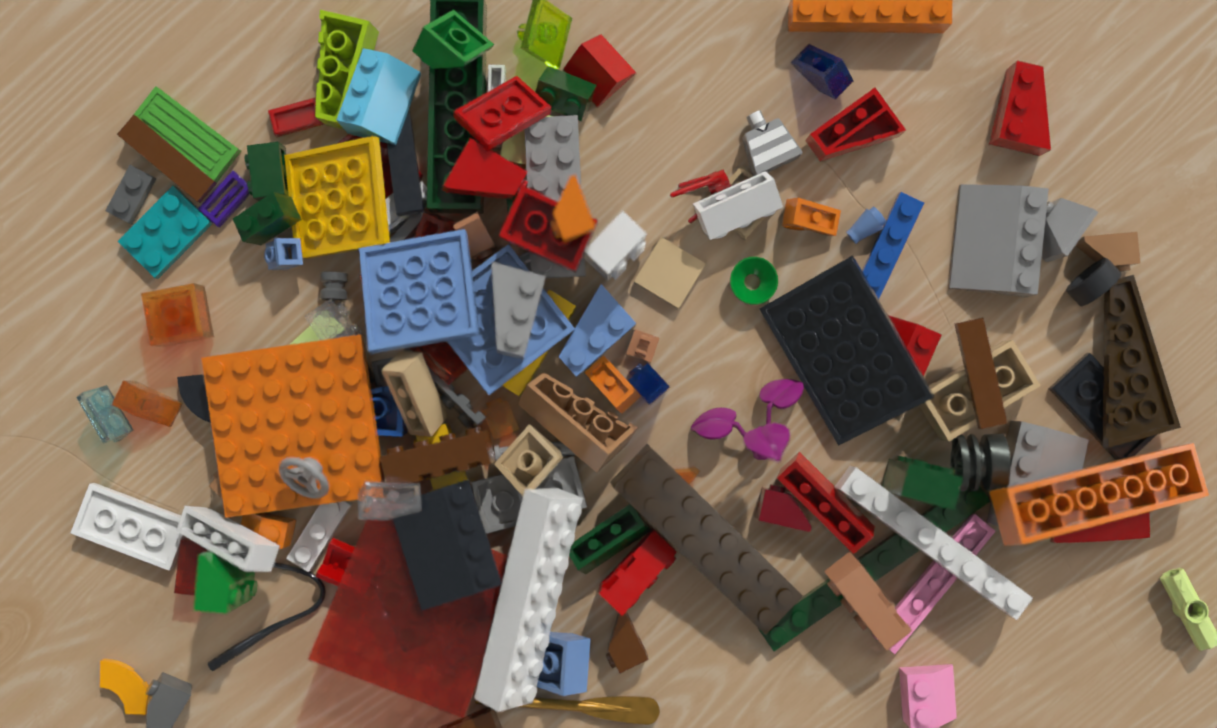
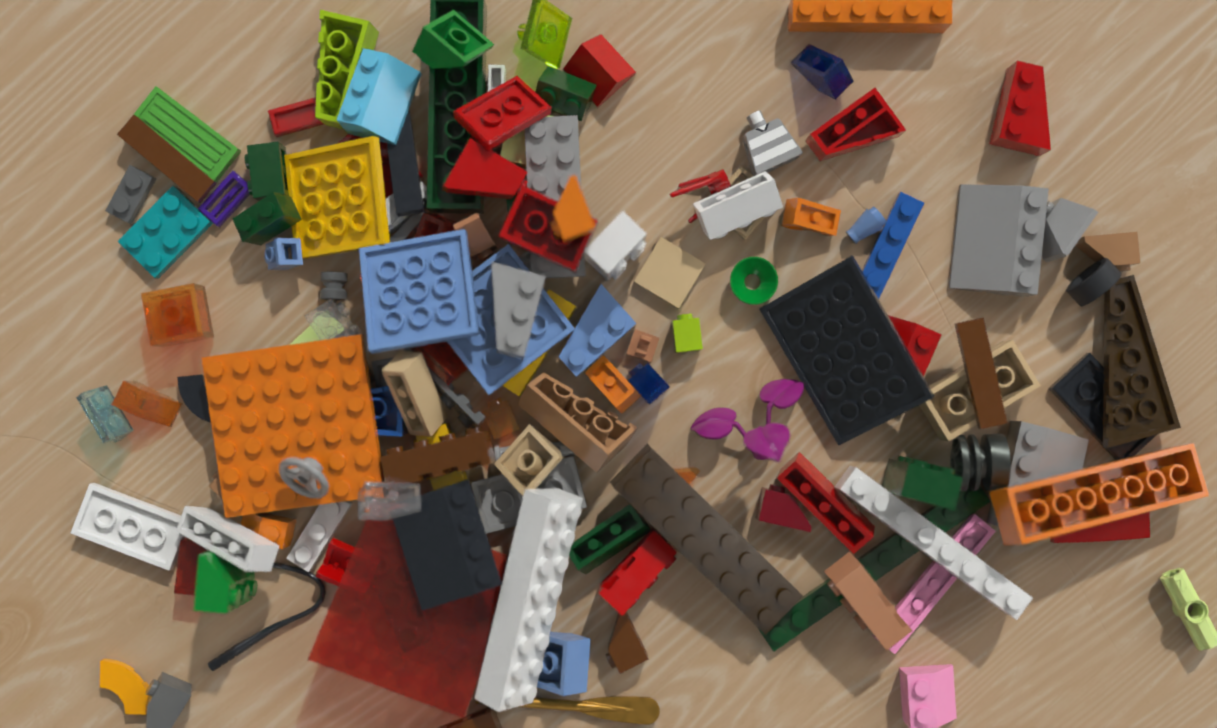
none -> lime brick [671,314,703,353]

